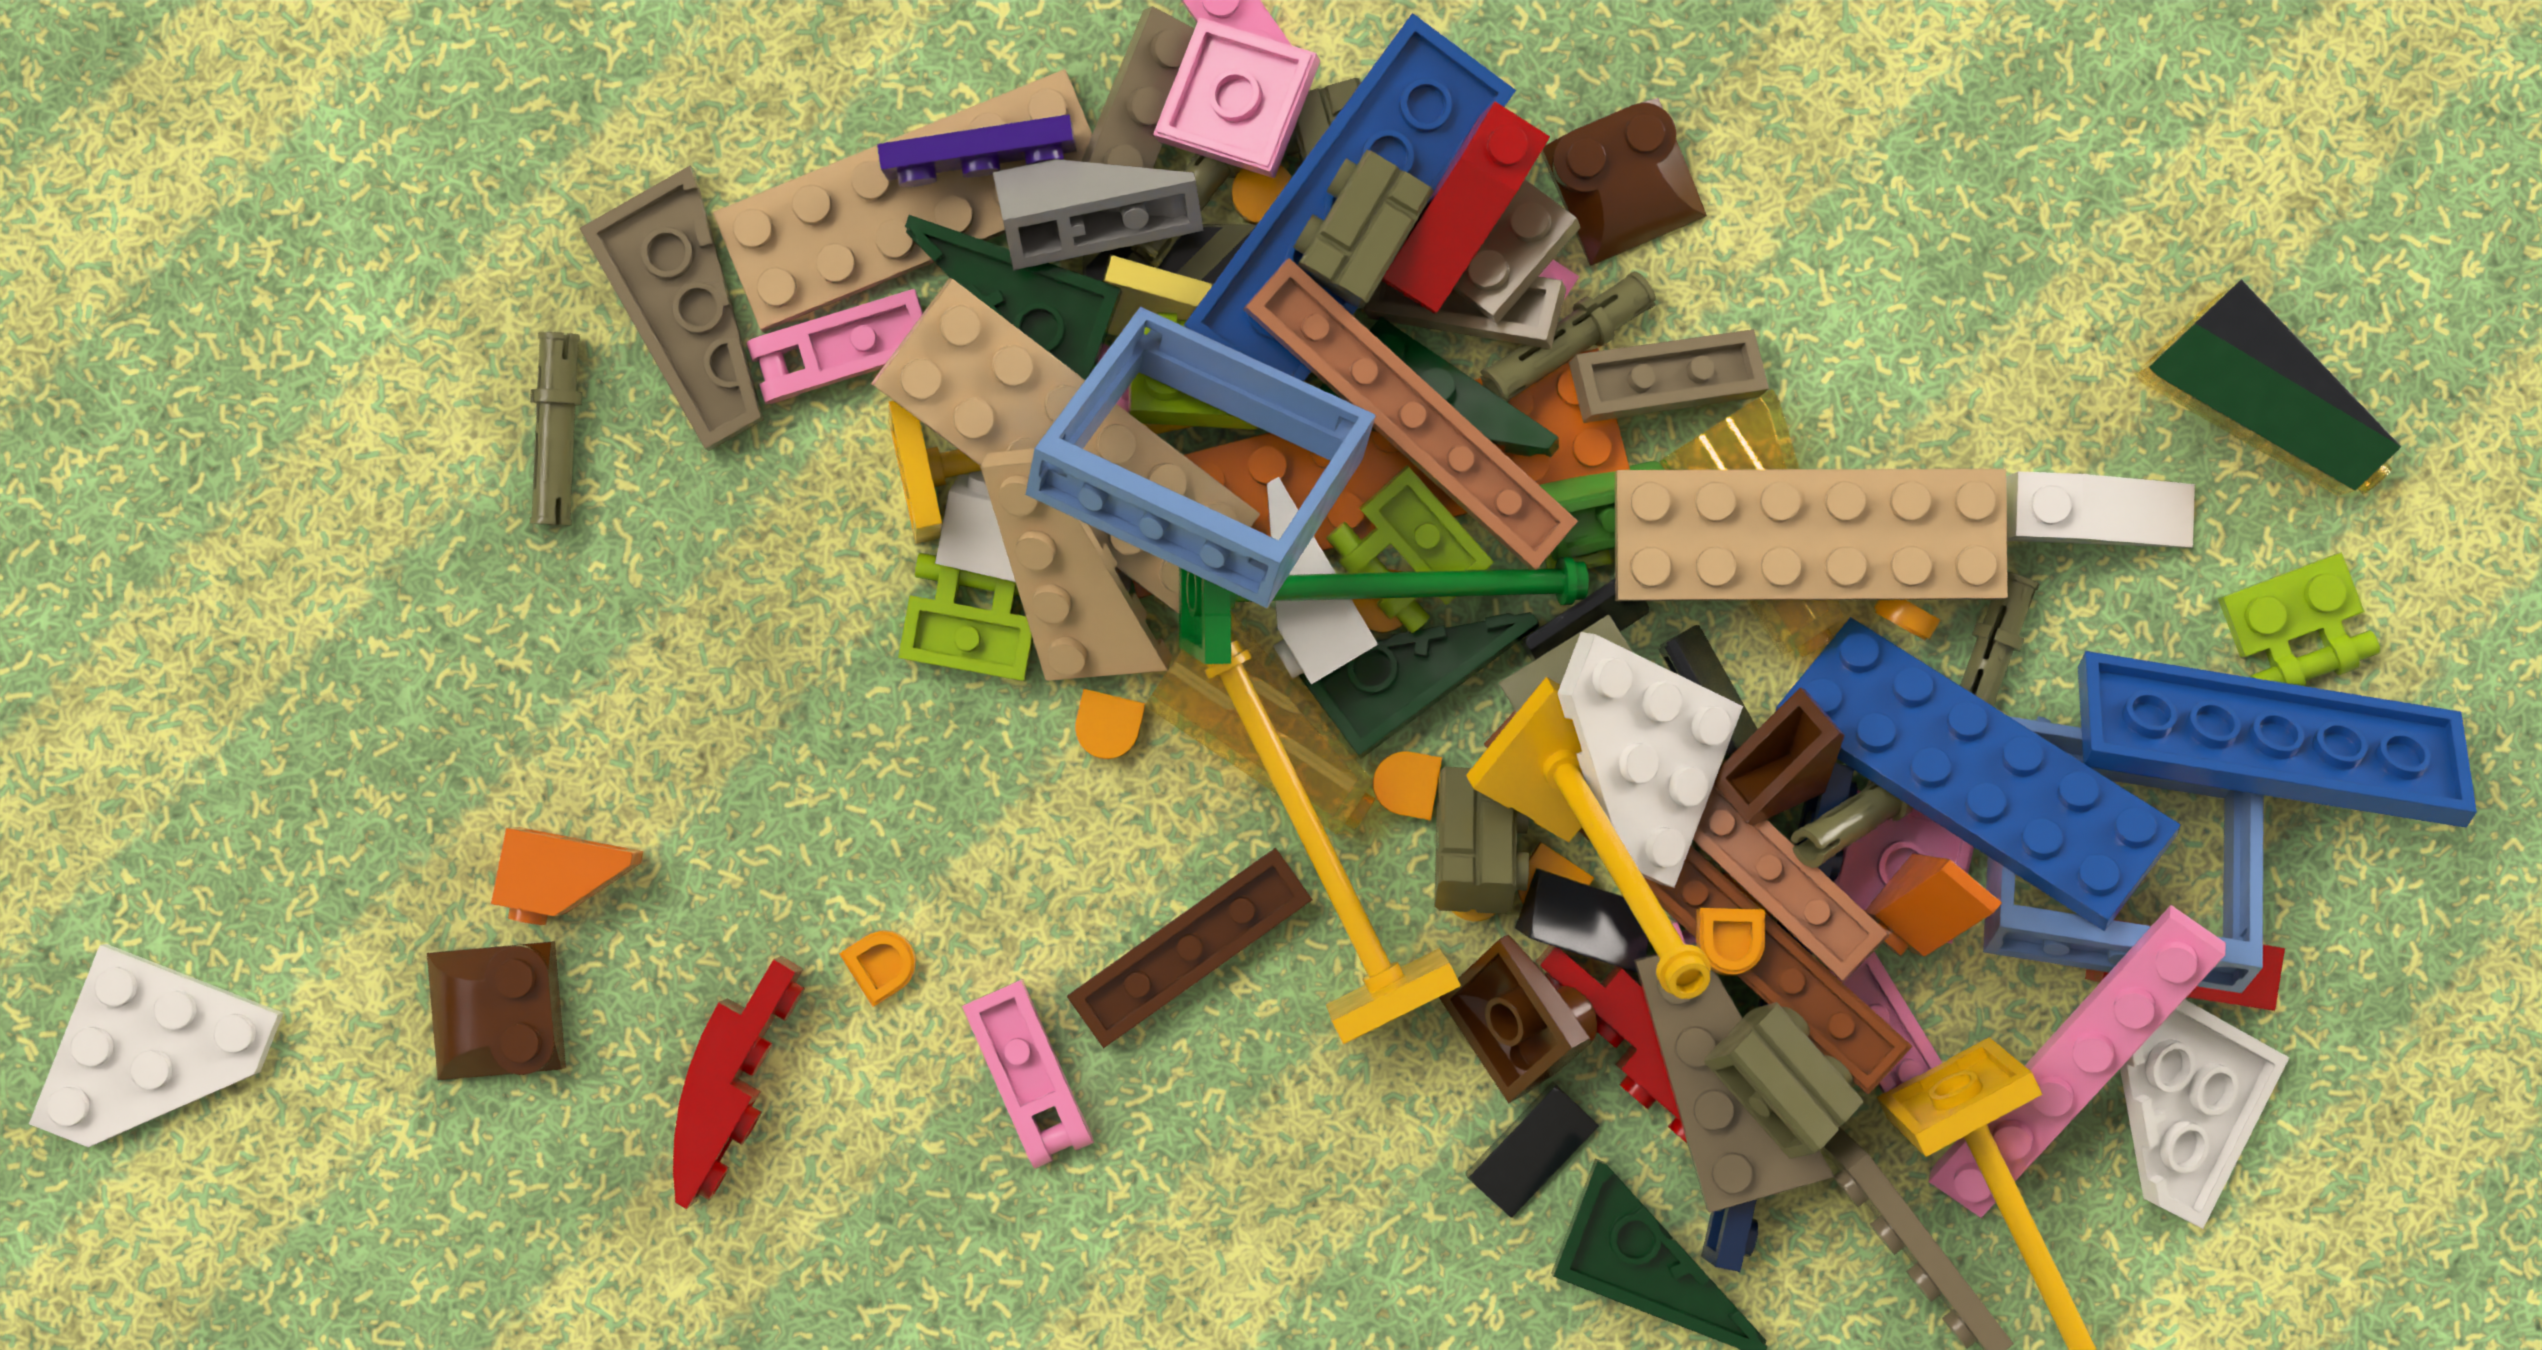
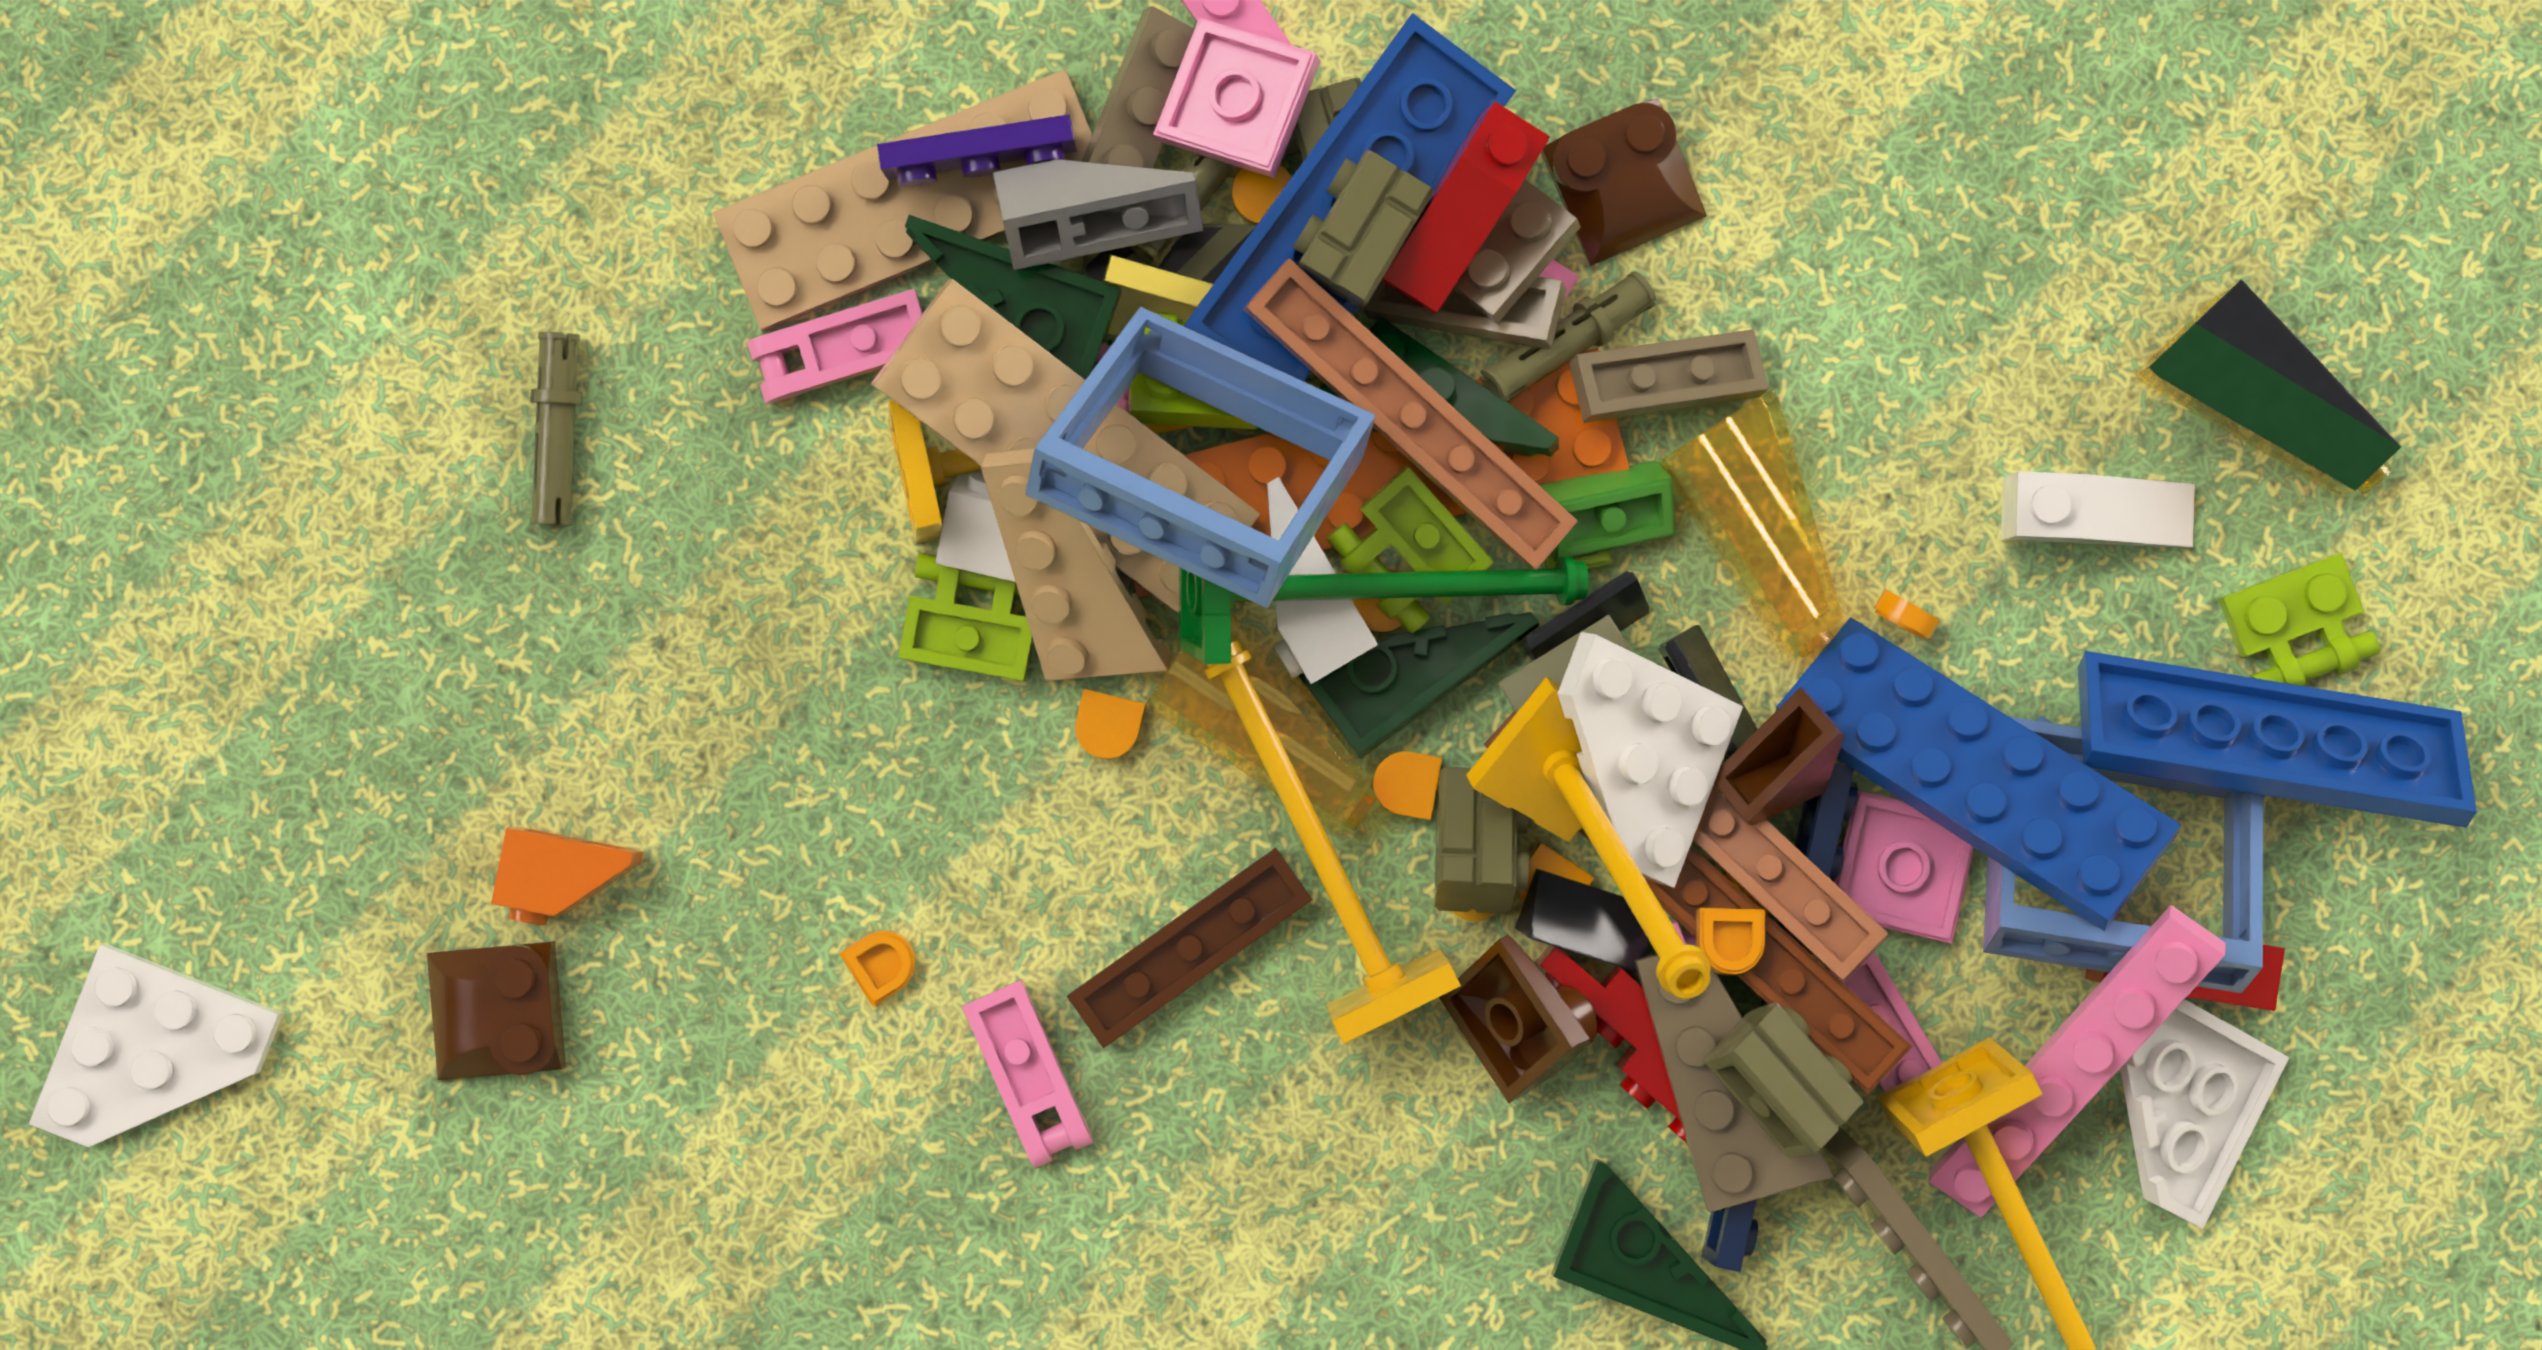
dark tan wing [579,165,764,451] -> none
red slope [673,956,805,1209] -> none
black slope [1465,1081,1599,1218] -> none
tan plate [1615,469,2008,601] -> none
olive pin [1791,780,1913,868] -> none
orange slope [1865,853,2002,957] -> none
olive pin [1960,571,2040,707] -> none

